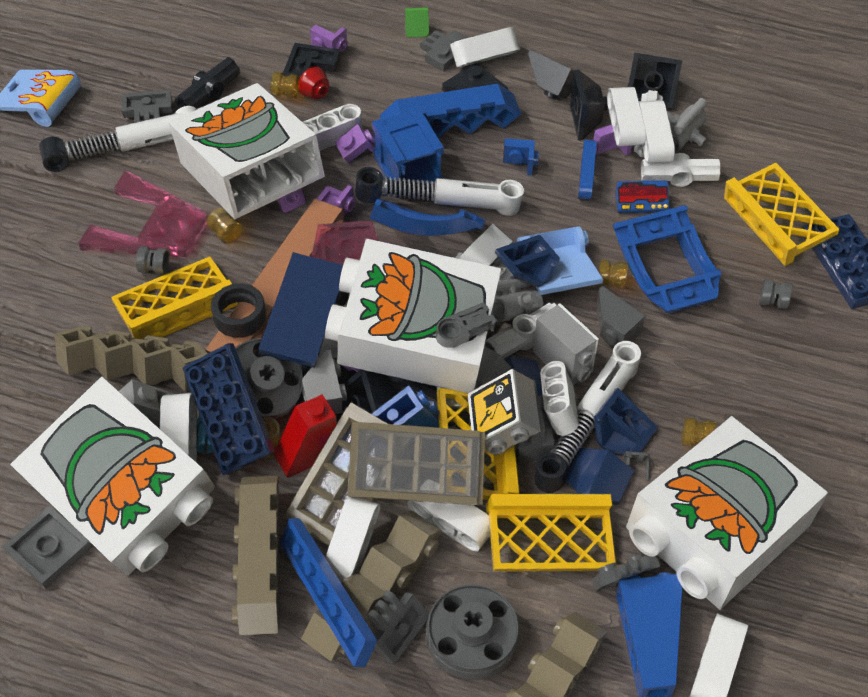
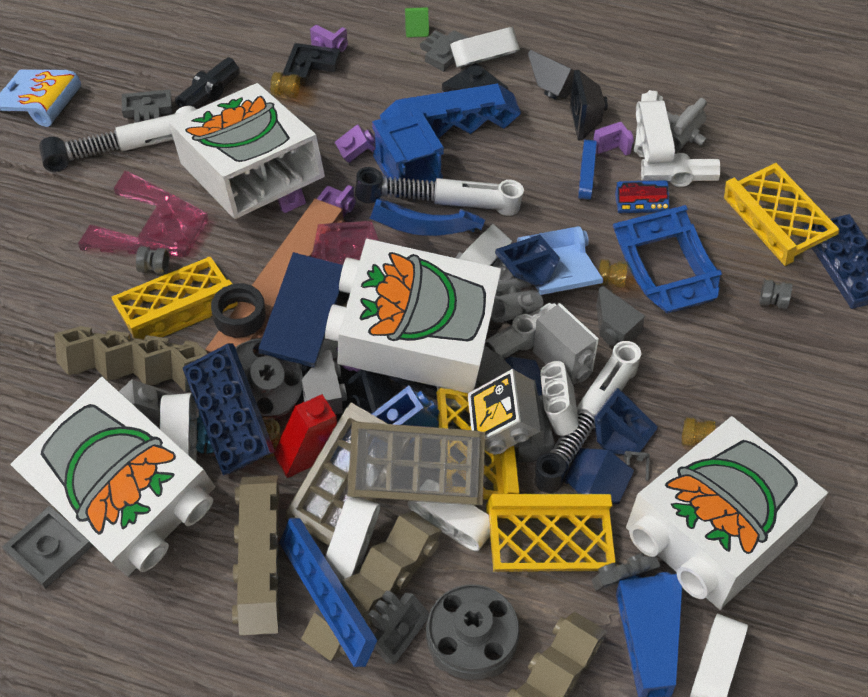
clear yellow wheel [206,207,243,244] -> none
red cone [298,67,329,99] -> none
white beam [303,104,362,151] -> none
dark grey piece [436,303,496,348] -> none
blue bracket [503,138,539,175] -> none
white beam [607,87,645,146] -> none
black slope [628,52,682,109] -> none

